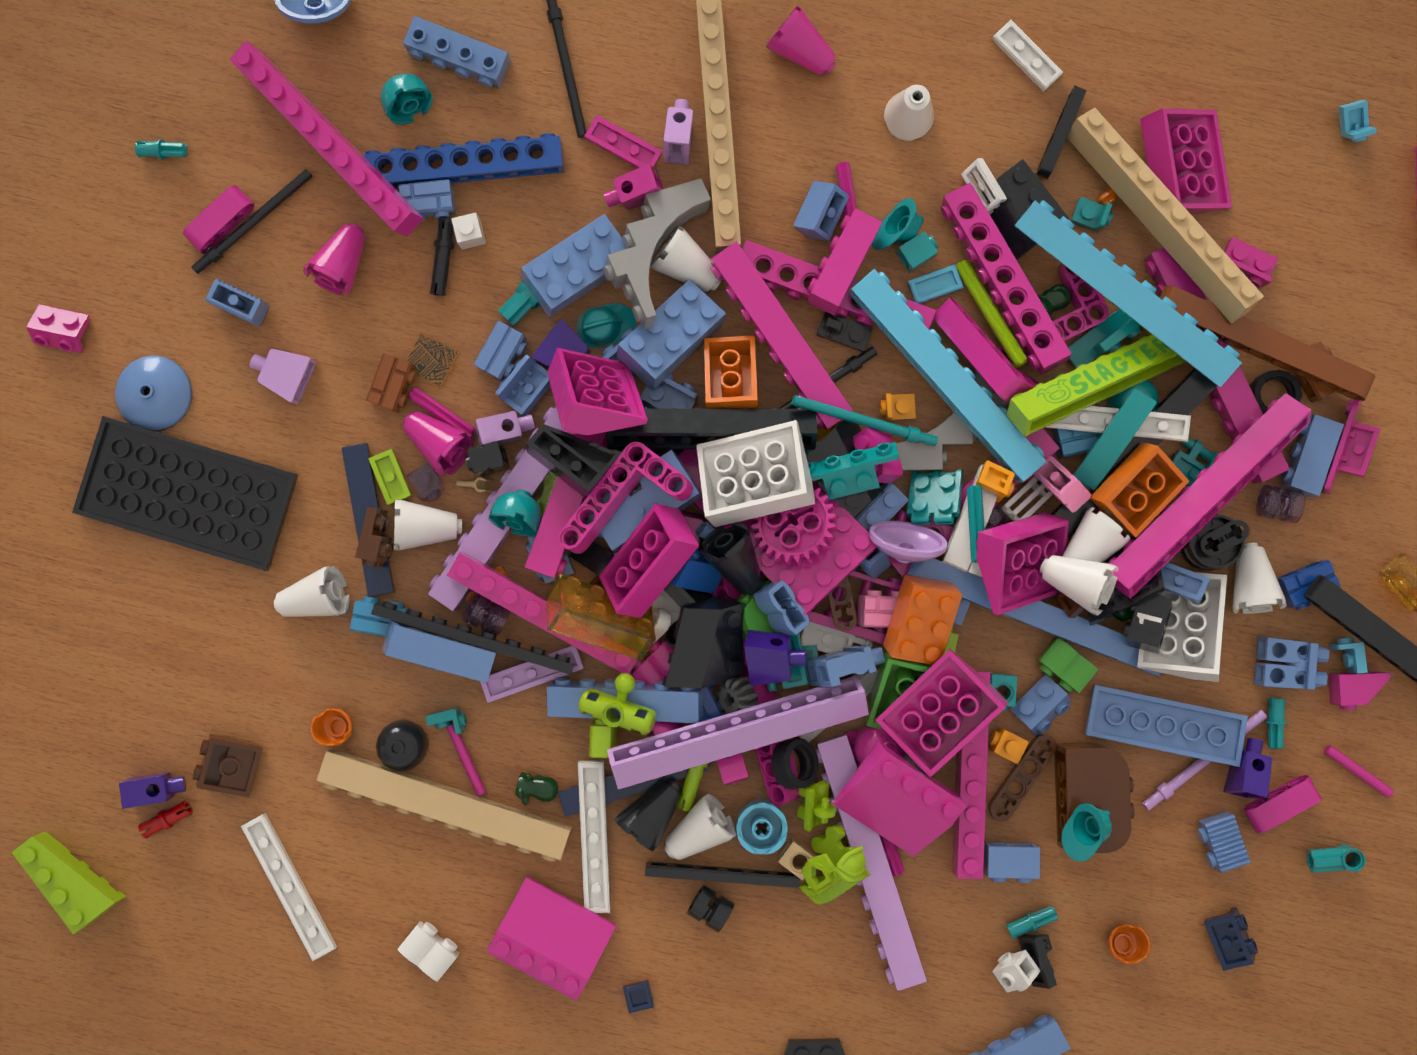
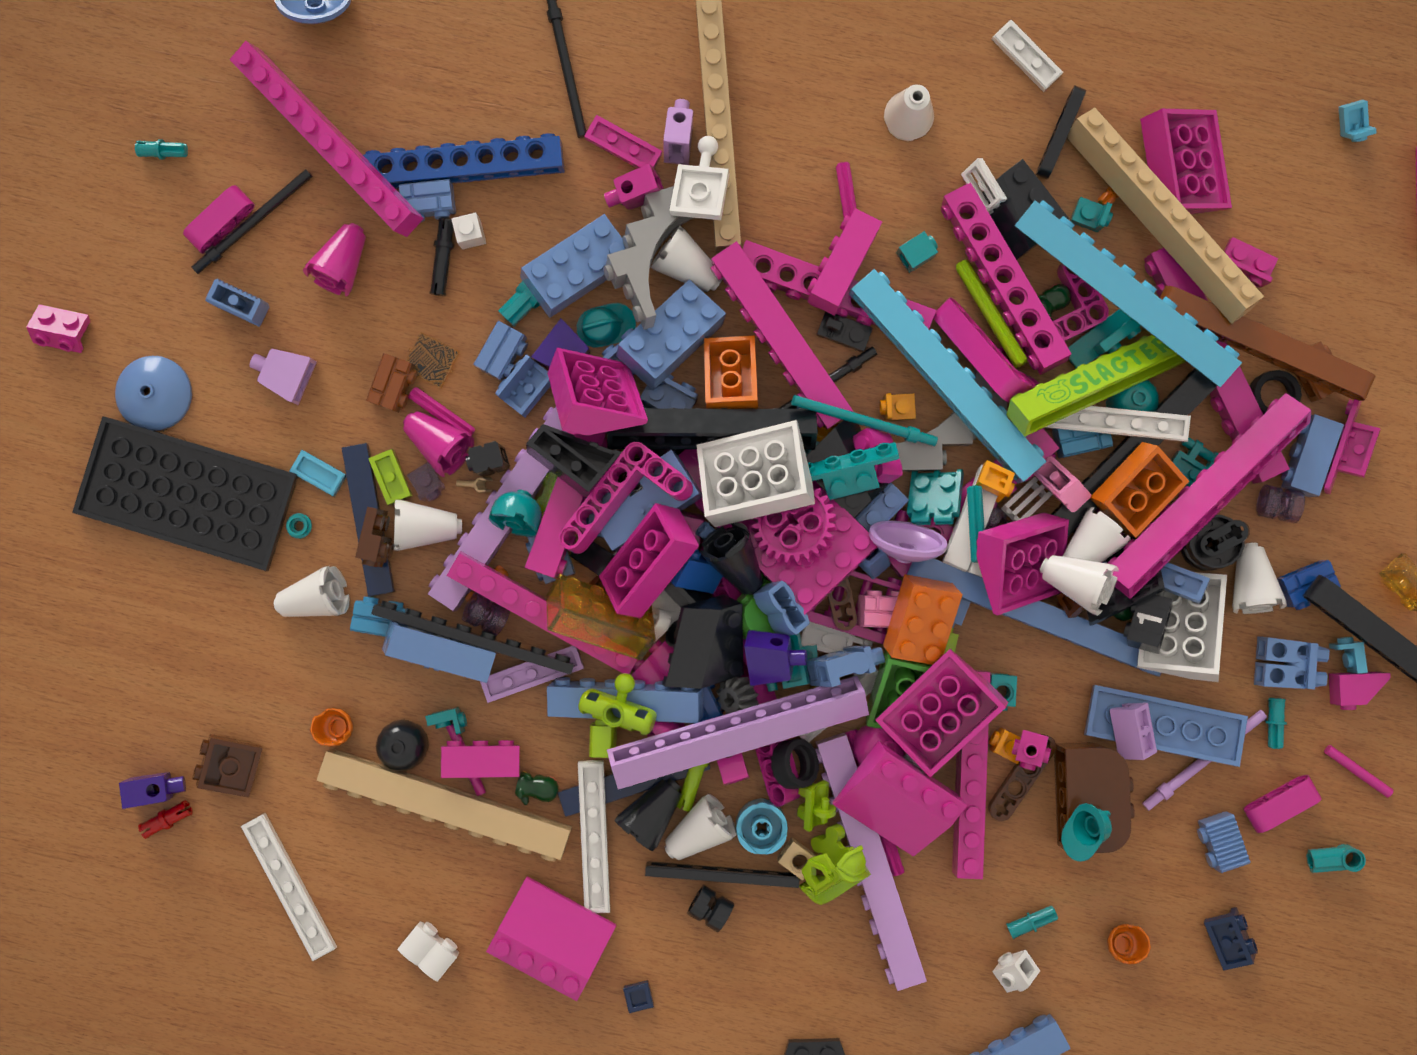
lime wedge [12,831,127,935] -> none
teal cylinder [380,73,433,125] -> none
medium blue brick [403,16,511,88] -> none
lavender torso [475,411,535,447] -> none
dark pink cone [765,5,836,76] -> none
medium blue brick [793,181,849,241] -> none
teal piece [871,198,924,250] -> none
medium azure tile [907,264,964,304] -> none
medium blue brick [983,842,1040,883] -> none
medium blue bracket [1010,674,1071,736] -> none
black hinge [1018,934,1057,989] -> none
bright green brick [1036,636,1098,693] -> none
teal slope [1073,388,1157,490] -> none
dark purple torso [1223,738,1272,799] -> none
none -> teal plate [286,513,312,539]
none -> medium azure tile [289,450,347,497]
none -> dark pink brick [441,740,520,778]
none -> white plate [669,136,729,220]
none -> dark pink brick [1012,730,1051,771]
none -> lavender hinge [1110,703,1157,760]

